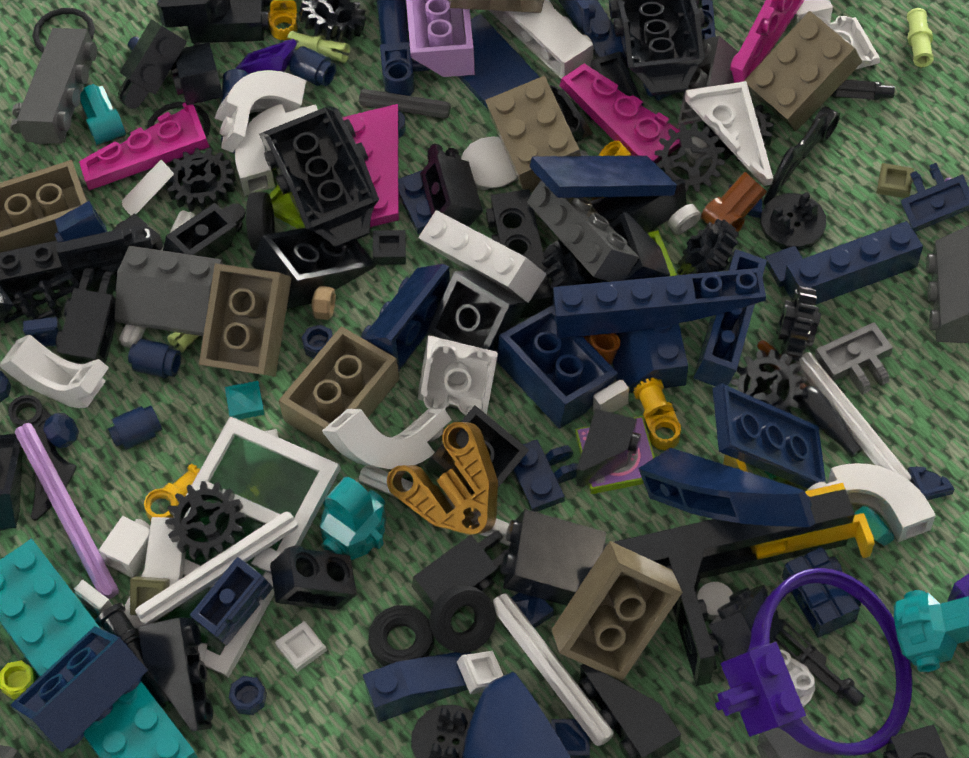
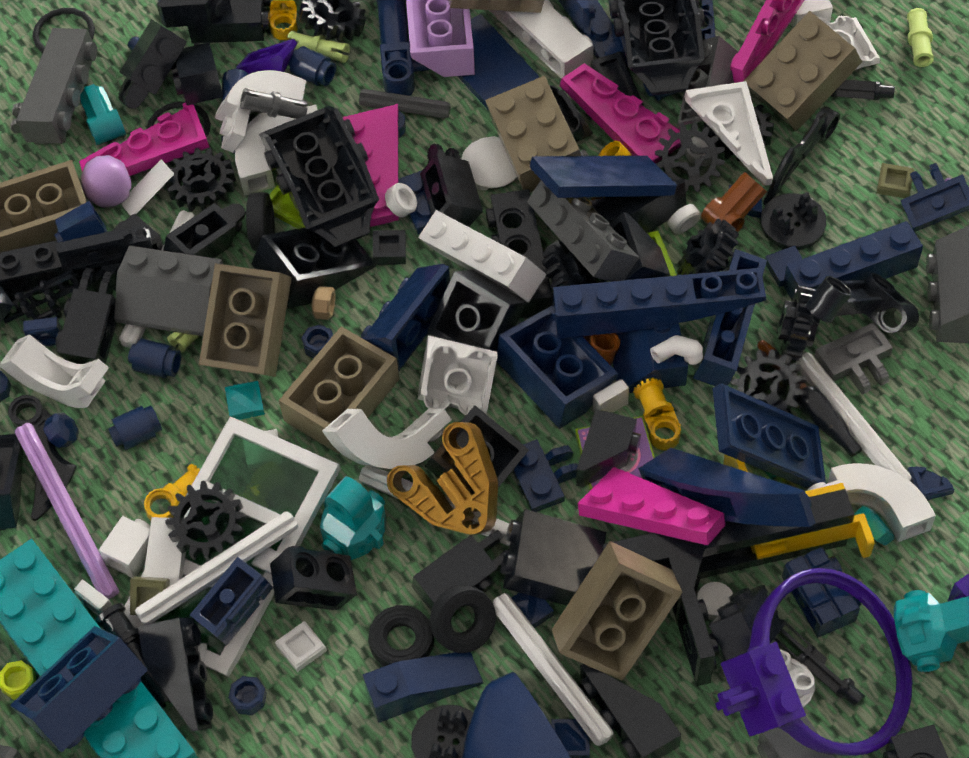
white tile [457,650,504,694] -> none
none -> lavender hair [81,155,131,208]
none -> dark grey pin [240,88,308,119]
none -> white tile [385,183,417,217]
none -> dark pink wing [577,467,725,545]
none -> white arm [650,335,703,365]
none -> black piece [806,273,919,333]

